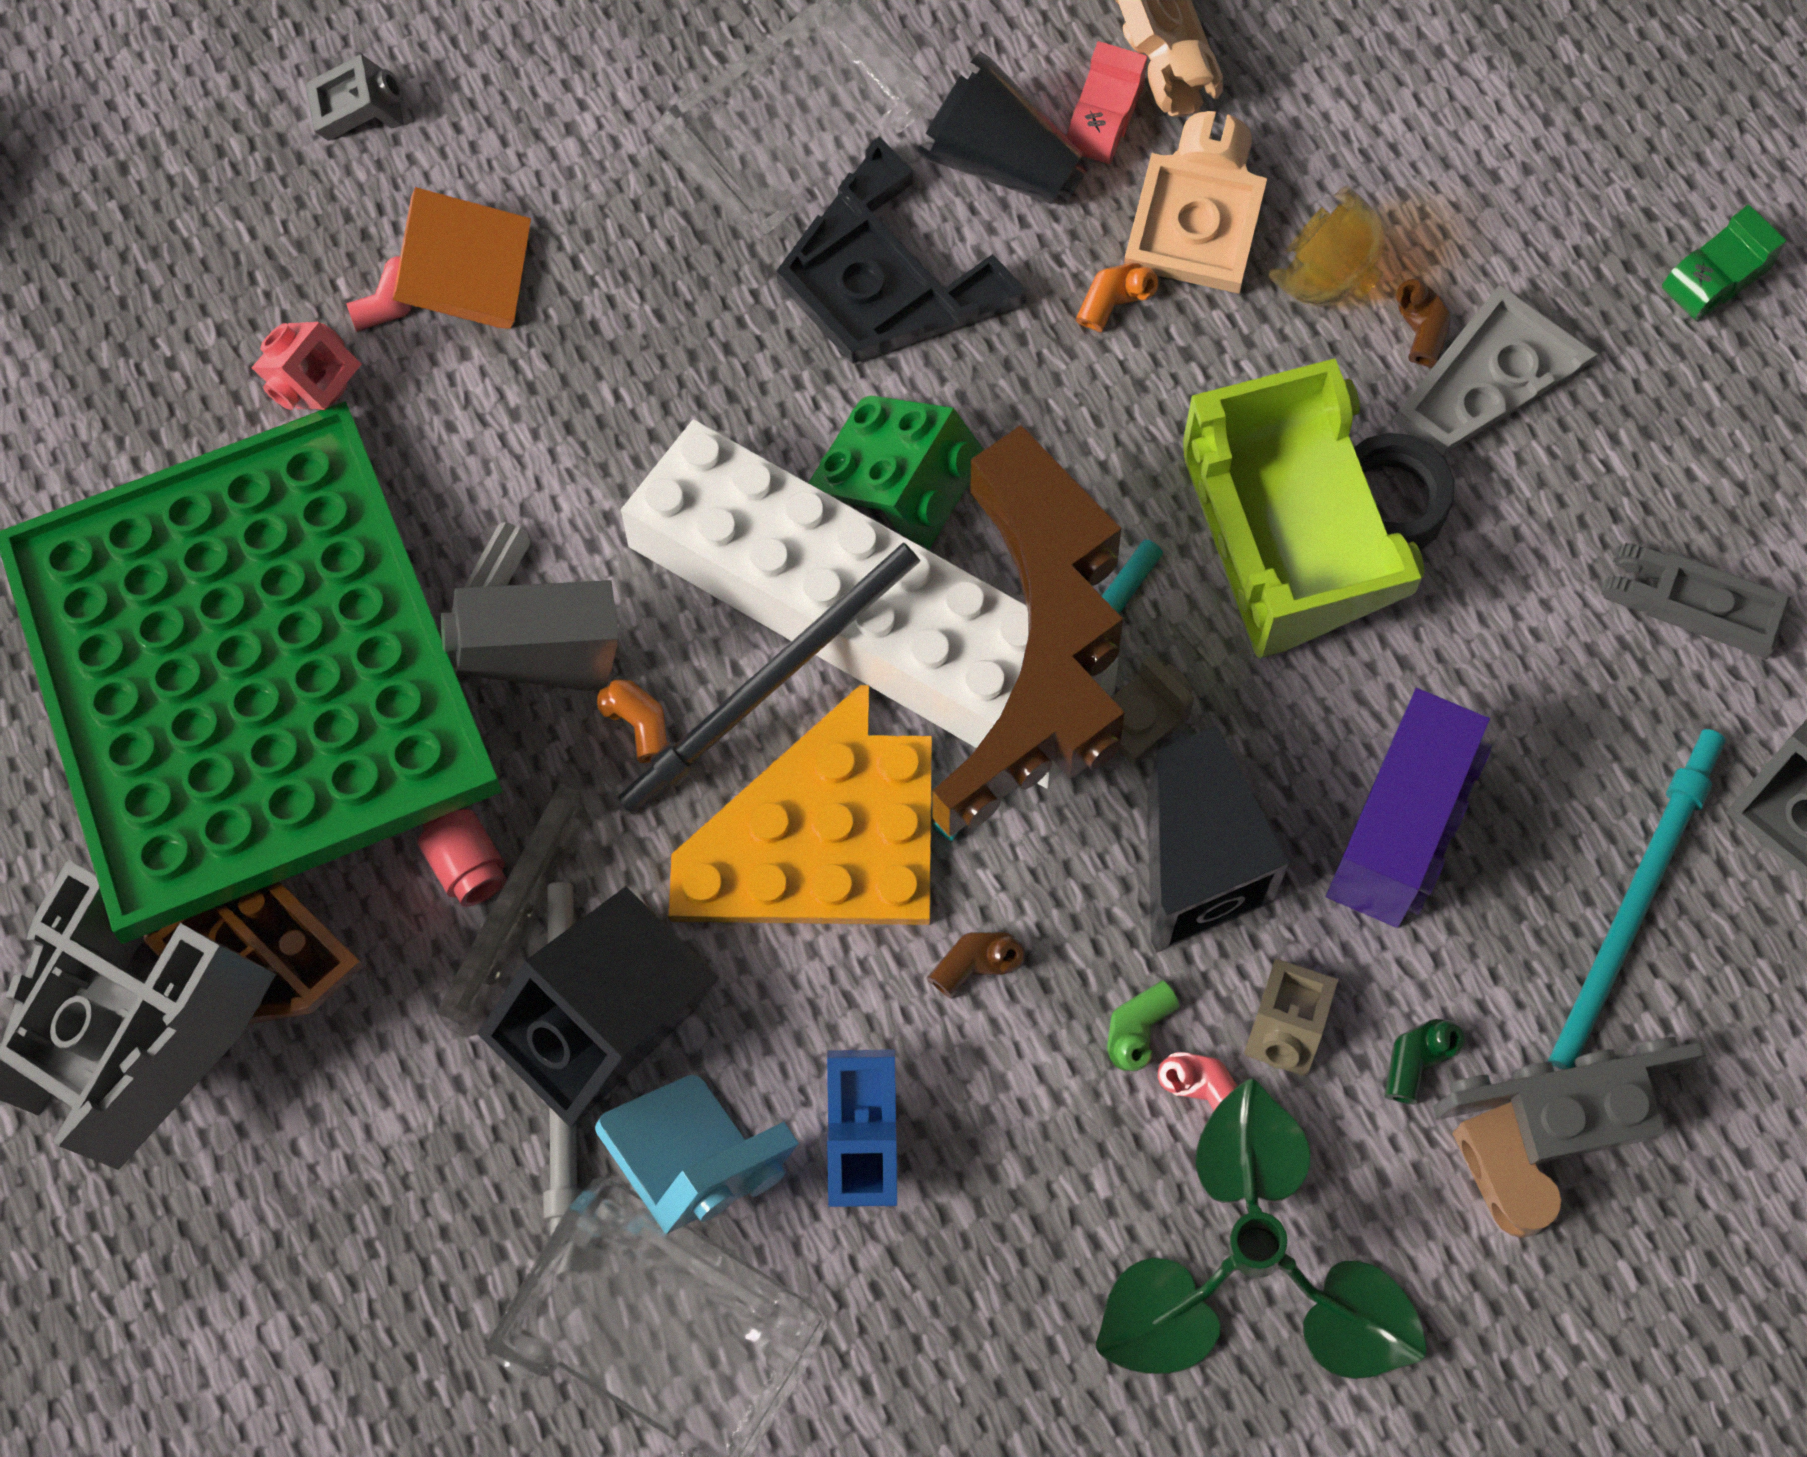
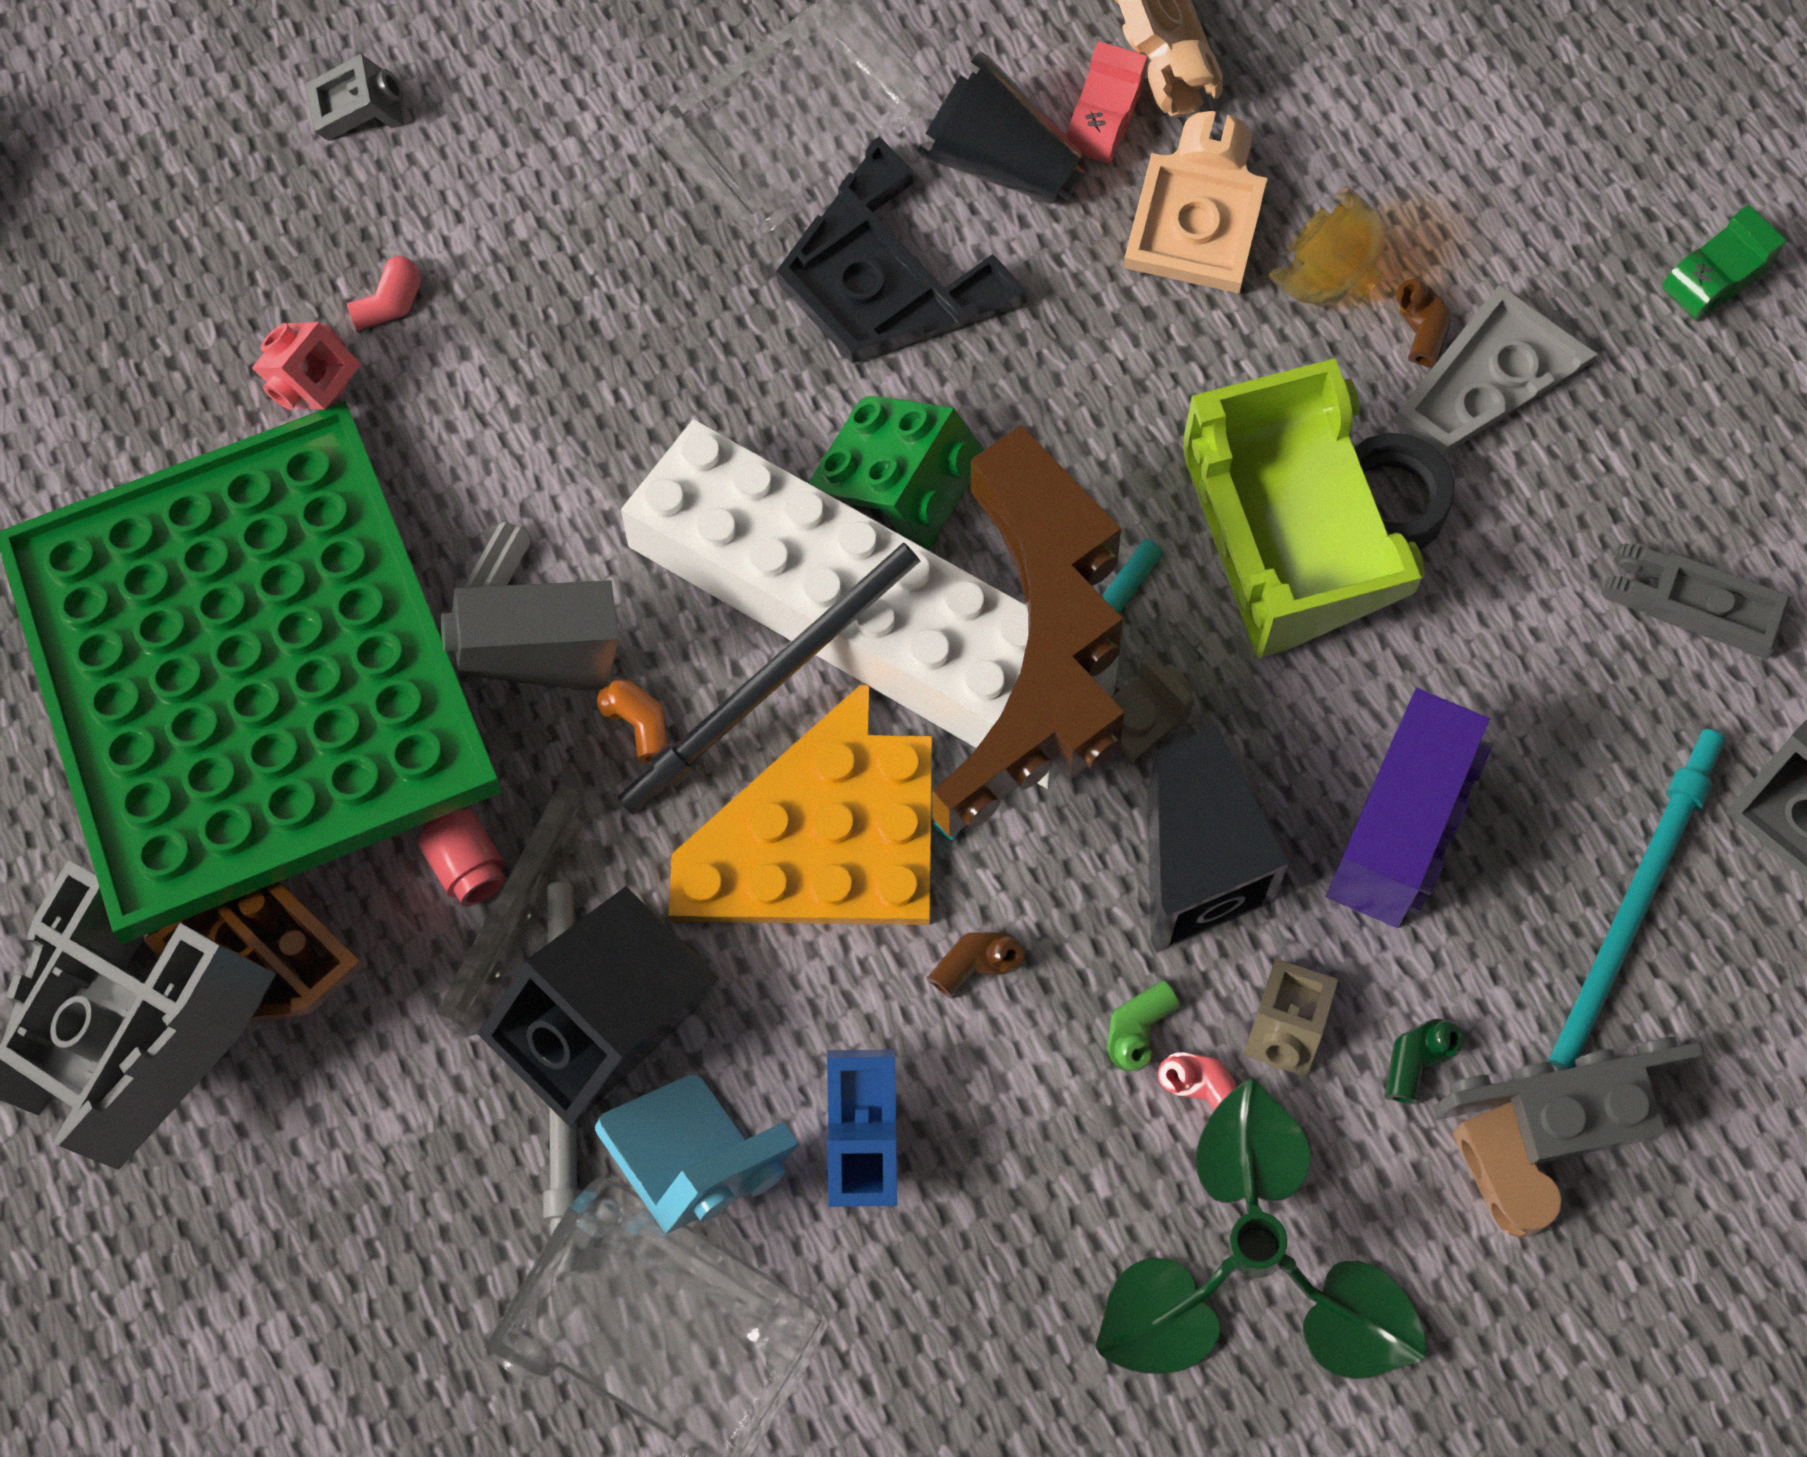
orange tile [392,187,531,329] -> none
orange arm [1075,263,1158,332] -> none

